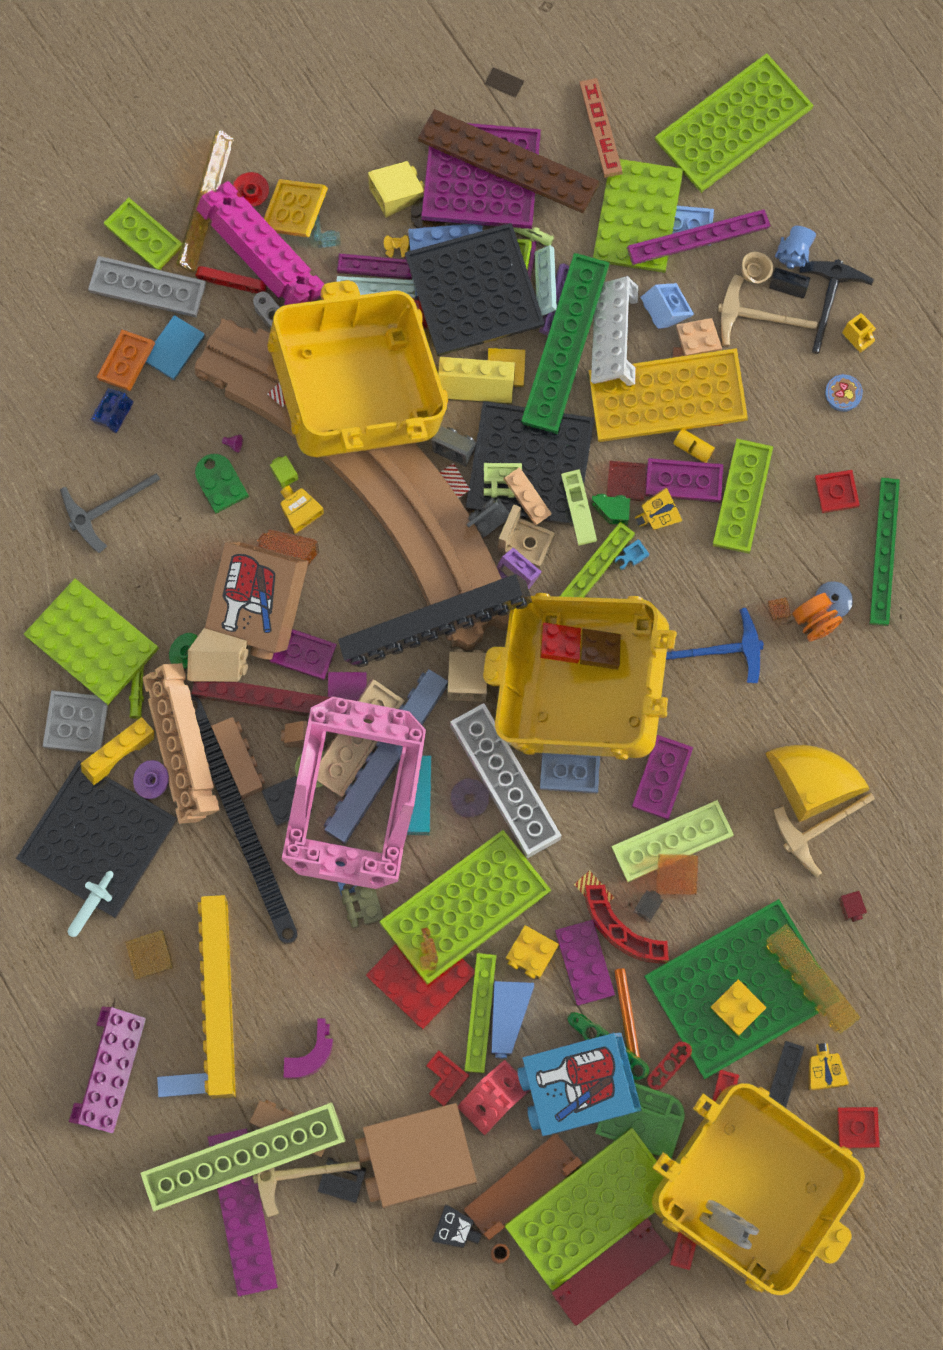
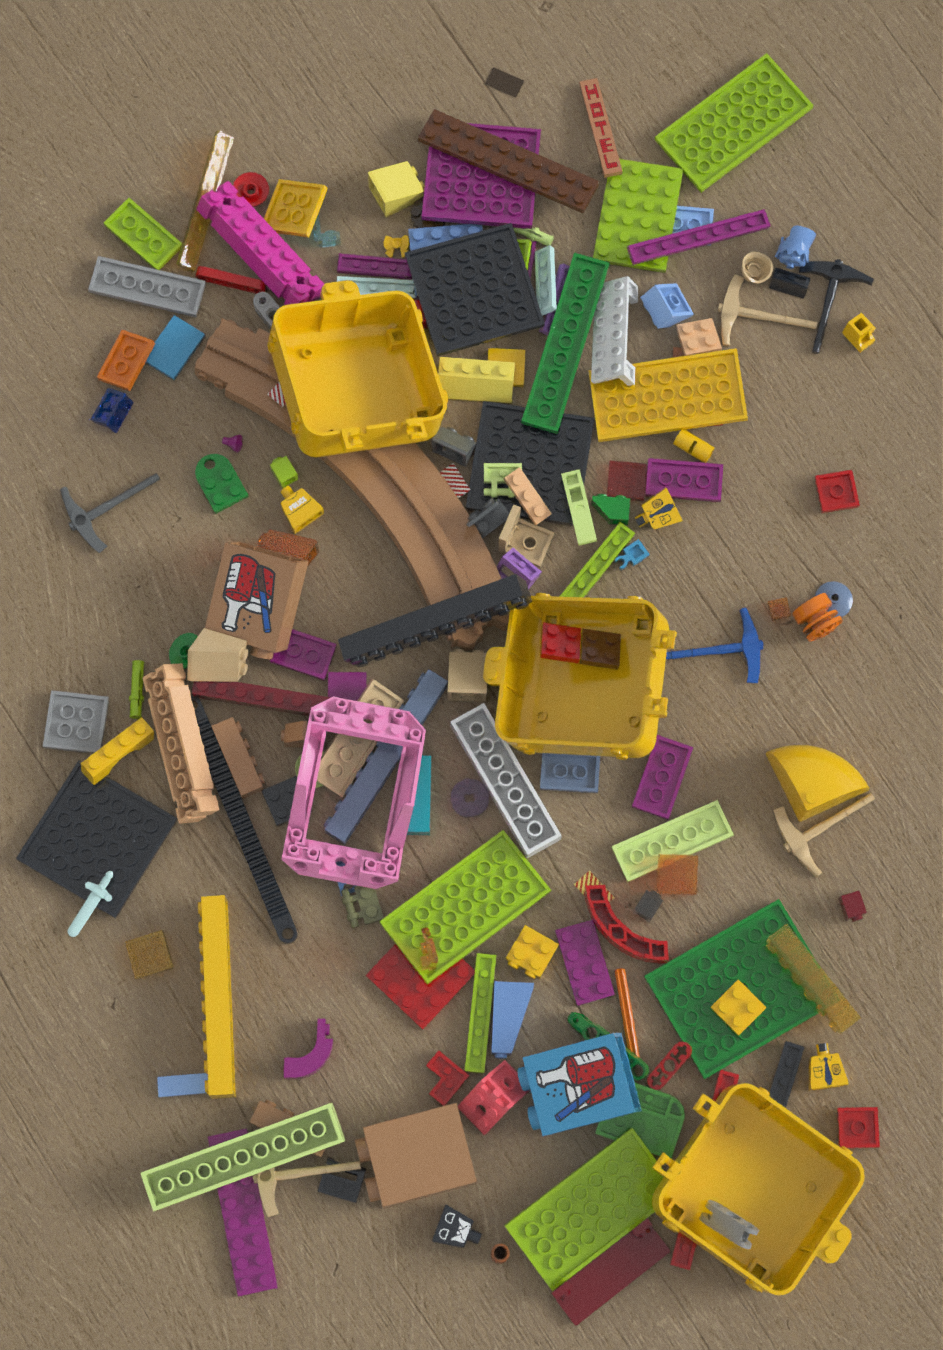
lime plate [24,578,159,705] -> none
bracket [69,1006,146,1133] -> none
medium lavender dish [133,760,169,799] -> none
dark orange bracket [464,1134,582,1241] -> none
lime plate [713,439,774,554] -> none
tile [825,374,863,412] -> none
green plate [869,477,900,626] -> none

